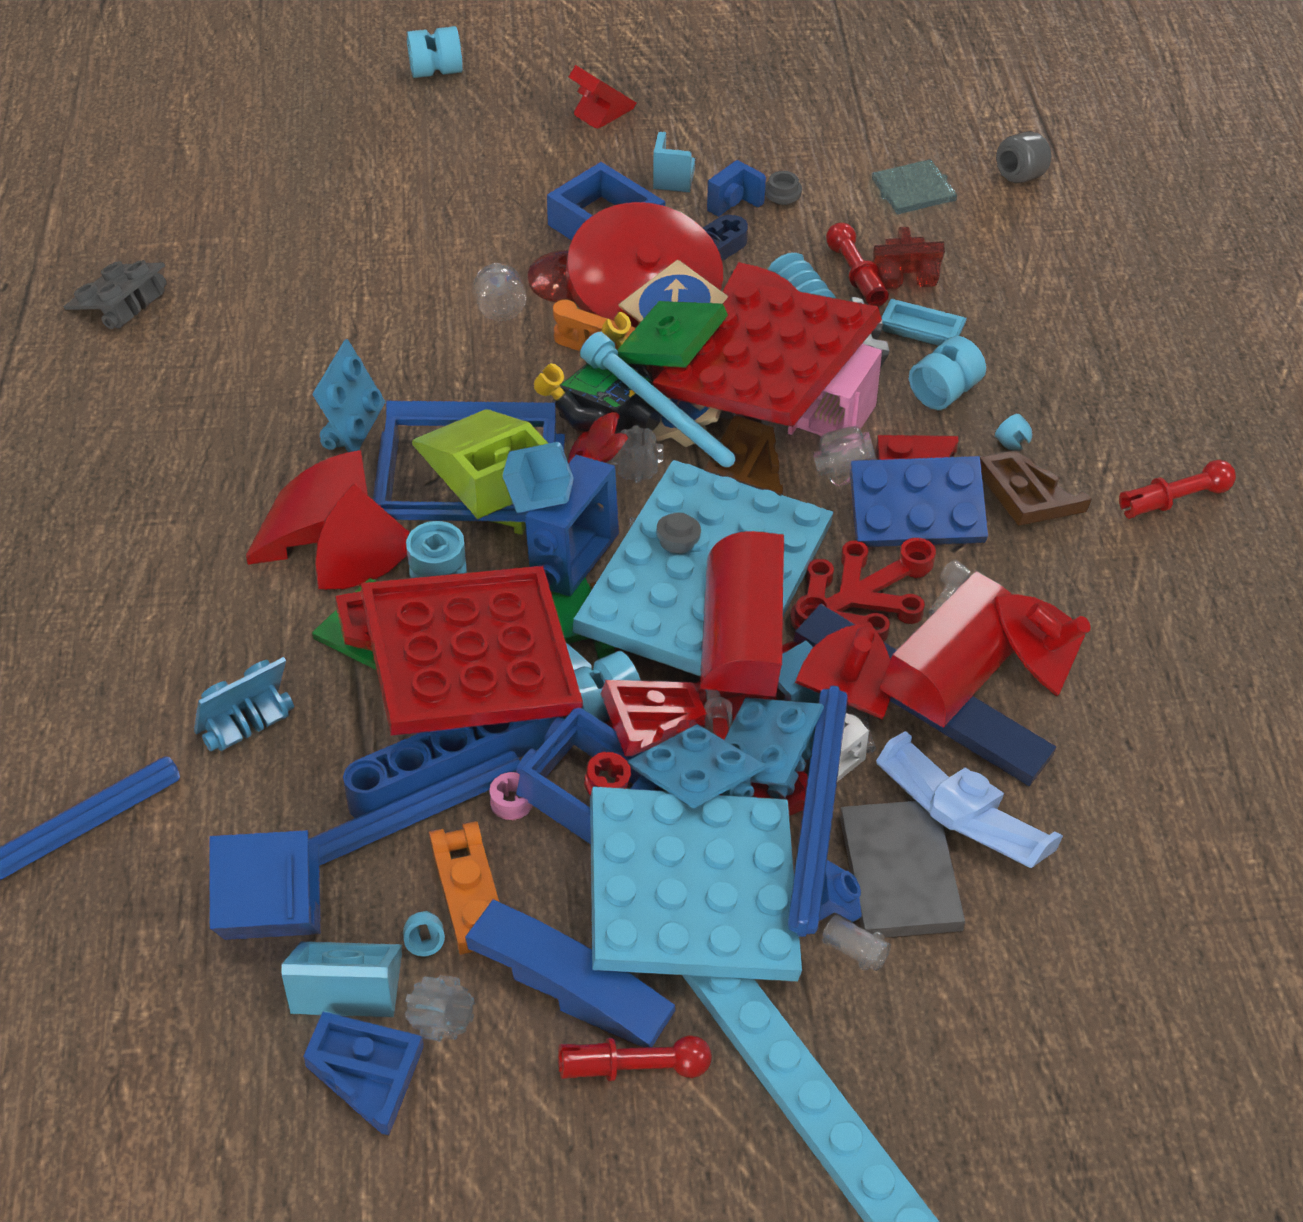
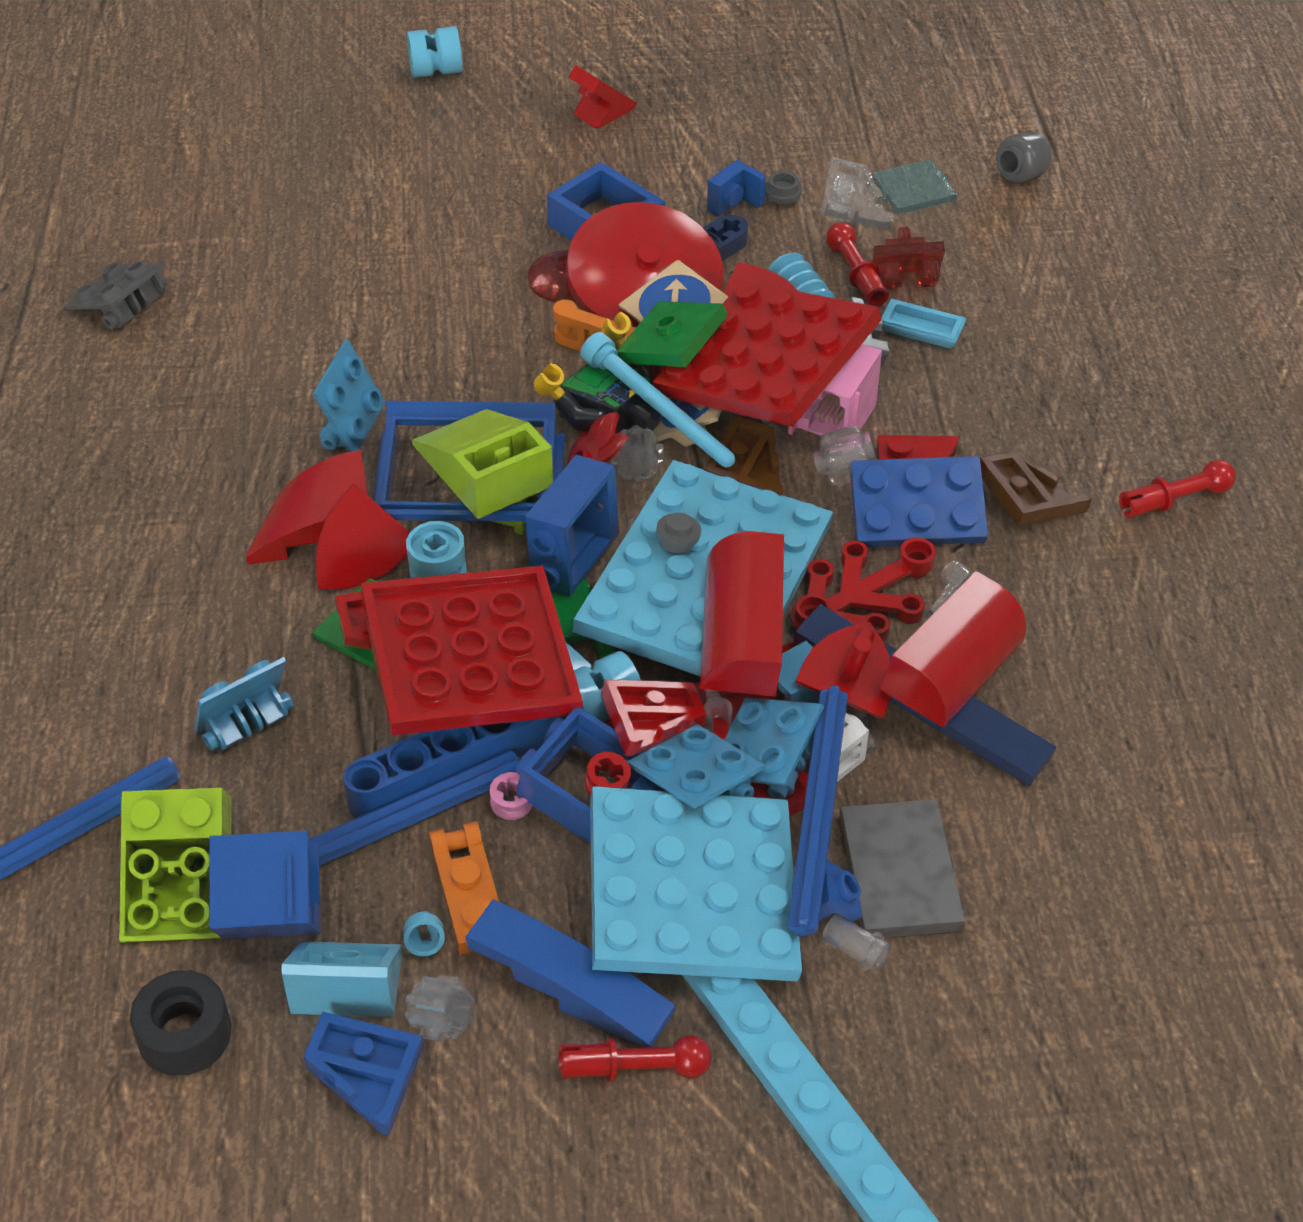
clear head [472,263,527,321] -> none
dark azure panel [502,442,574,513] -> none
medium azure panel [653,132,695,192] -> none
light blue plate [876,731,1063,868] -> none
medium azure wheel [909,336,986,410] -> none
red shield [994,594,1091,696] -> none
medium azure hinge [995,414,1032,451] -> none
none -> lime slope [119,788,232,943]
none -> black tyre [129,970,232,1075]
none -> clear wing [819,157,894,231]

